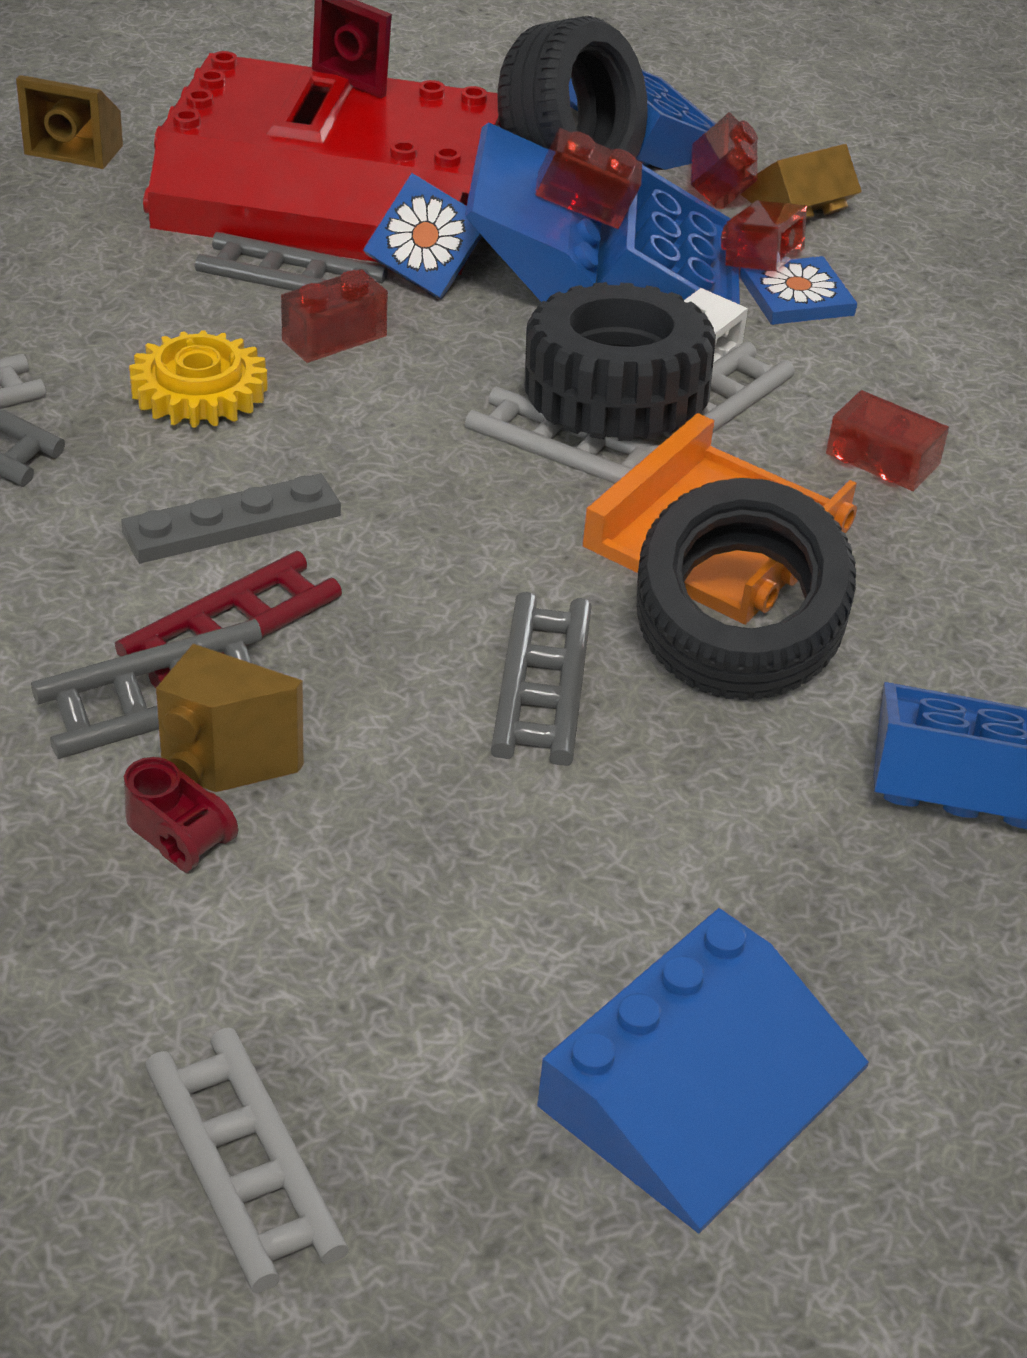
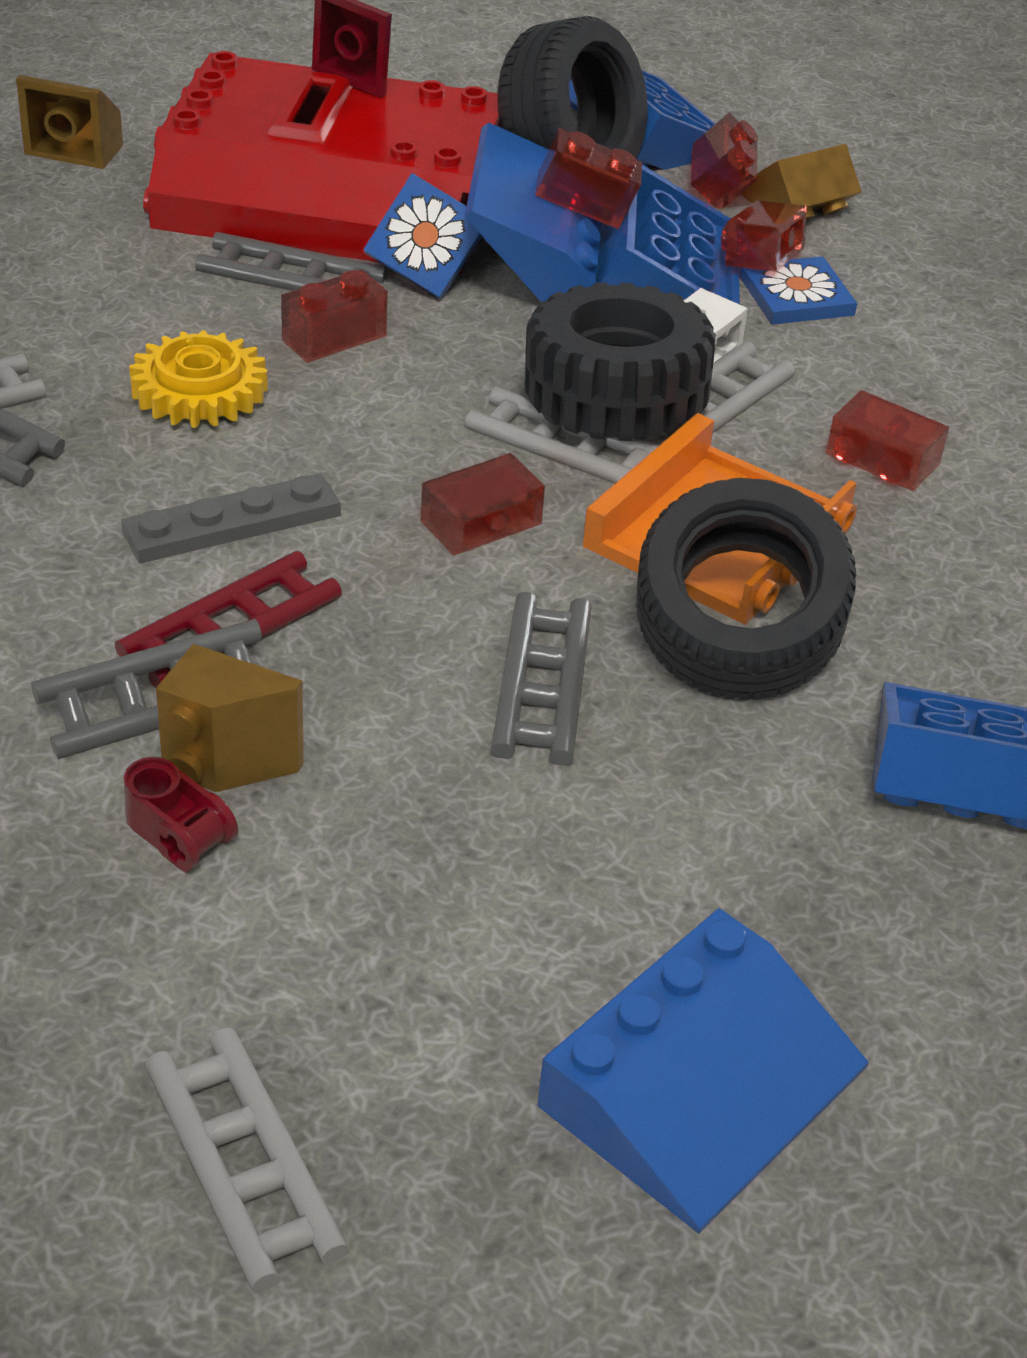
none -> clear red brick [420,453,545,556]

